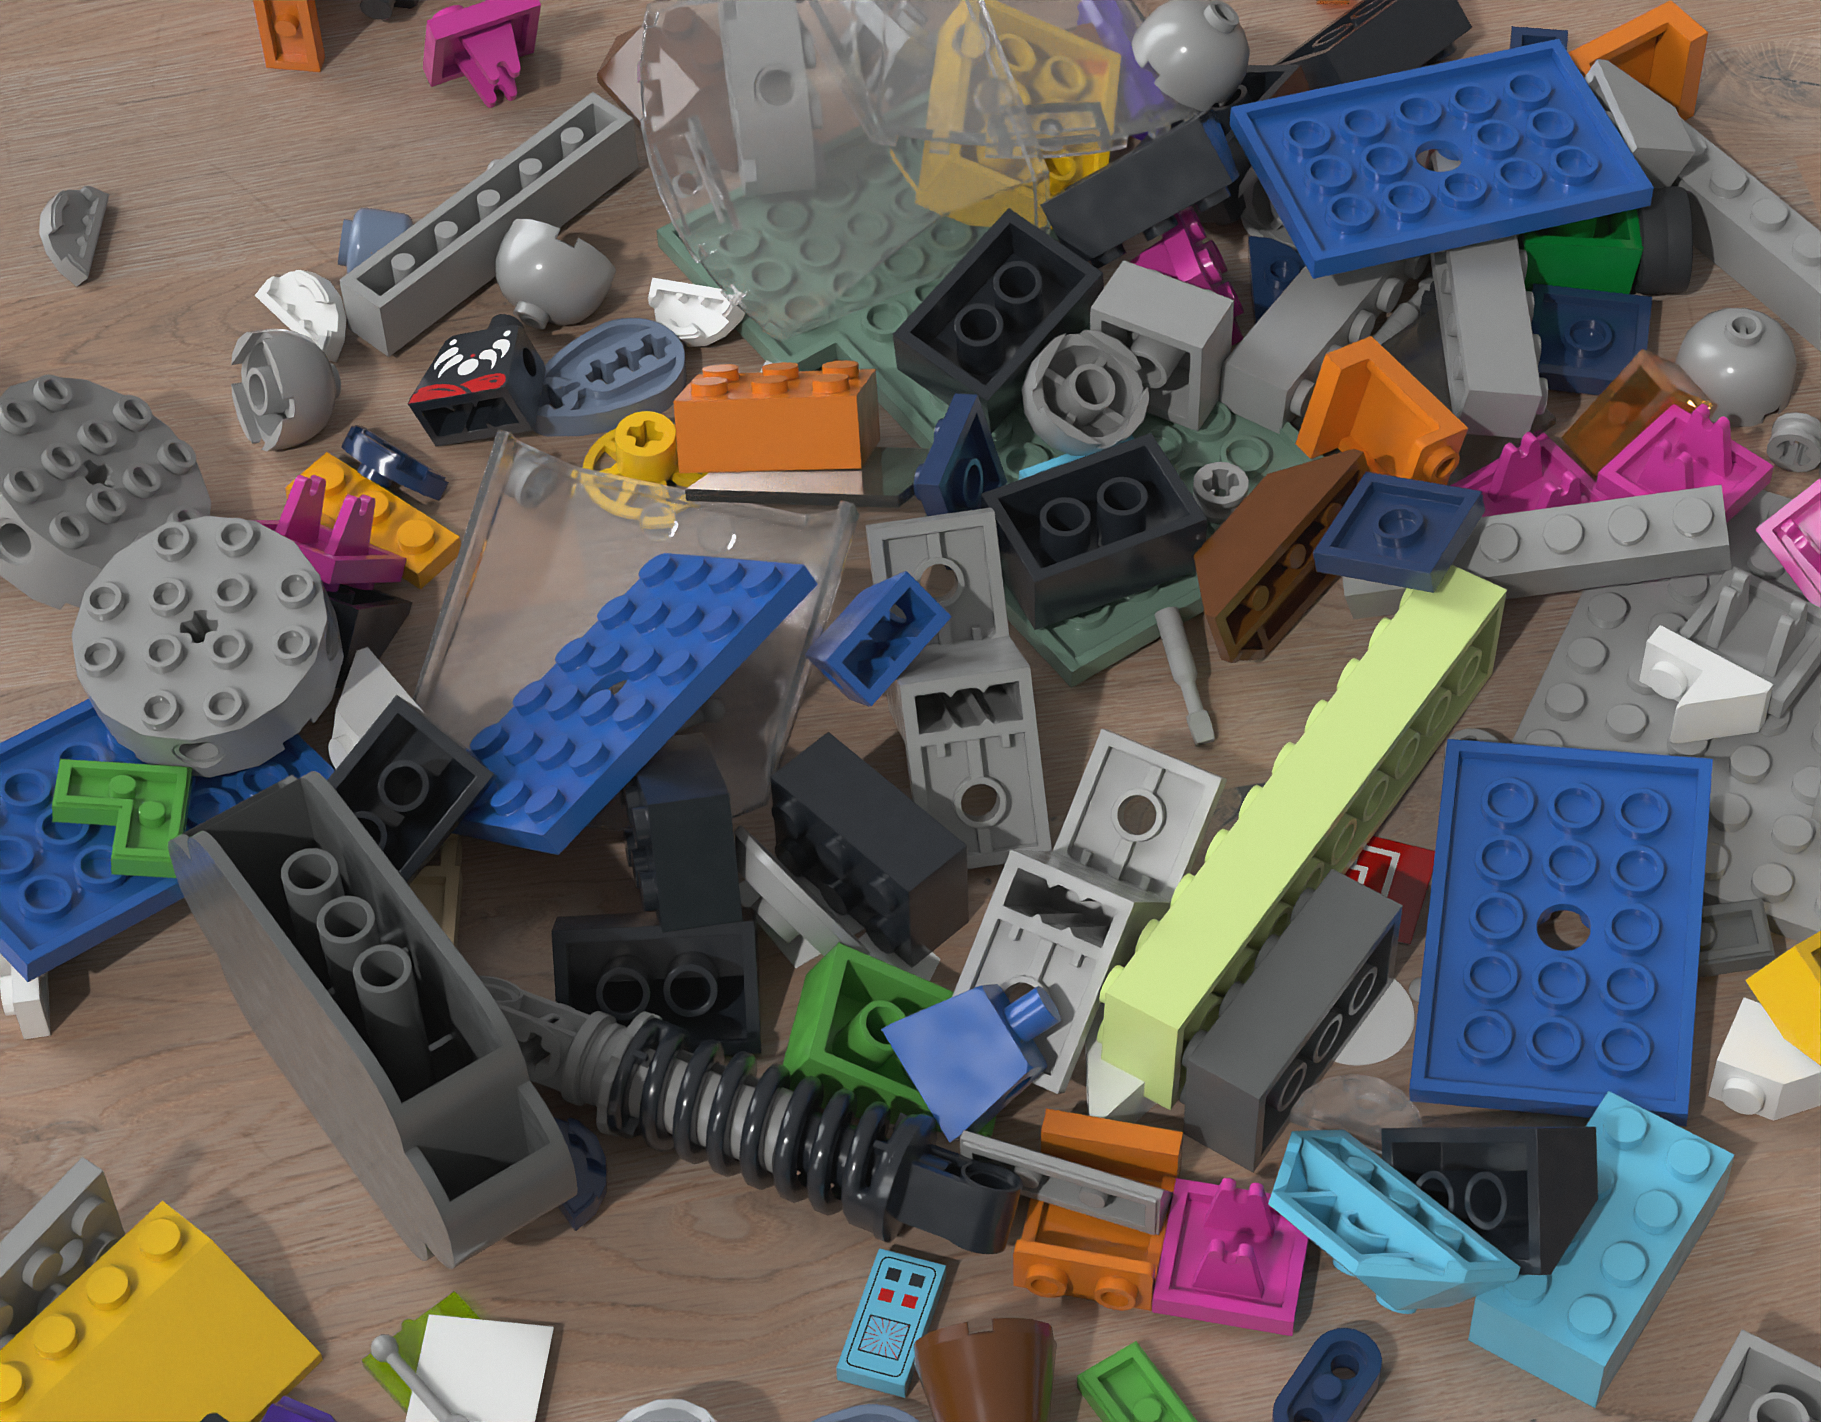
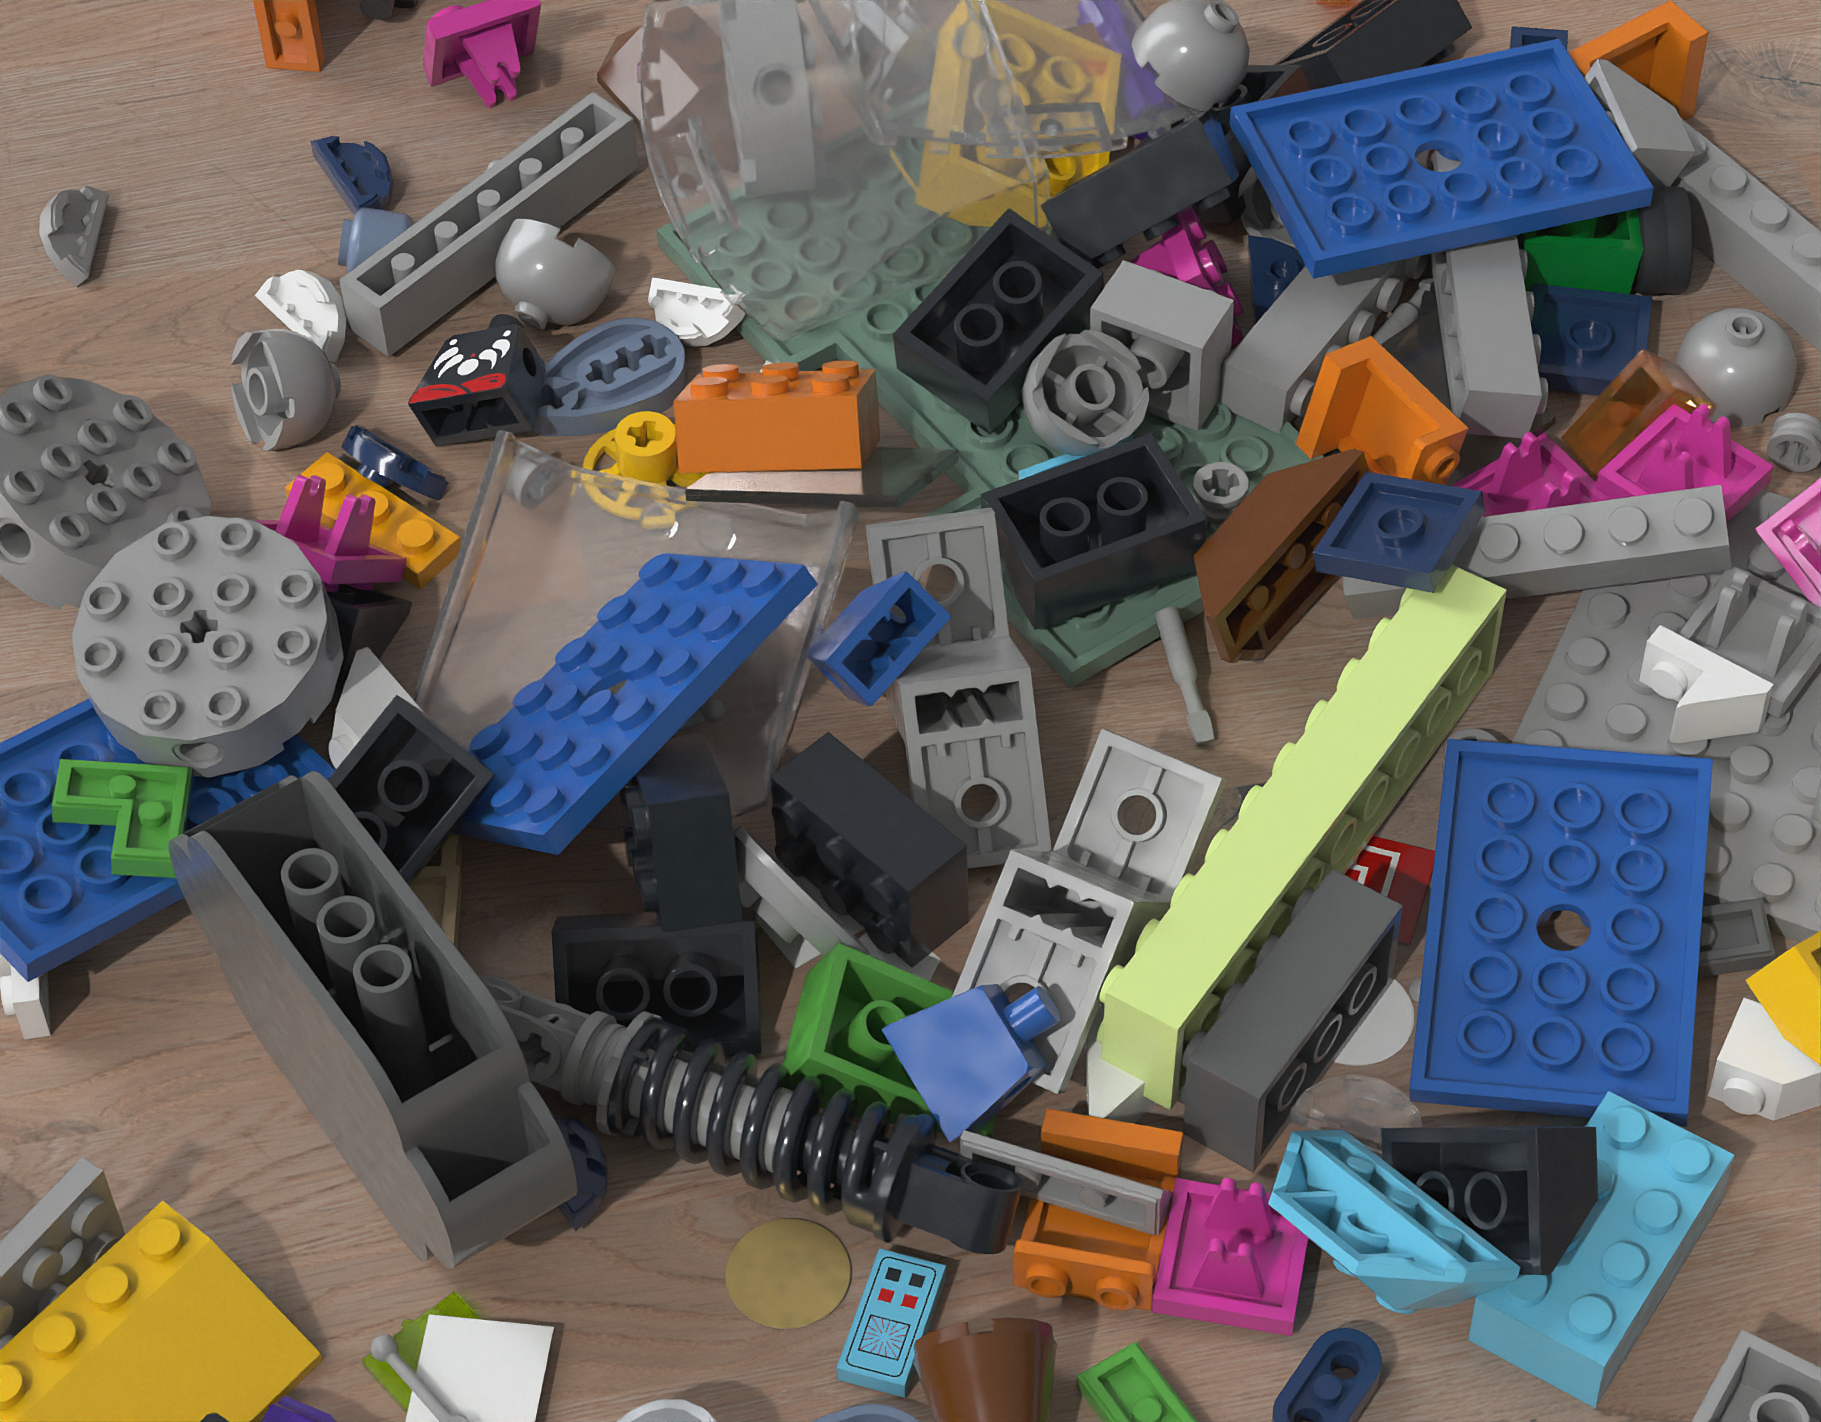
dark blue plate [914,393,1007,570] -> none
none -> dark blue plate [310,136,394,215]
none -> pearl gold sticker [725,1218,851,1329]

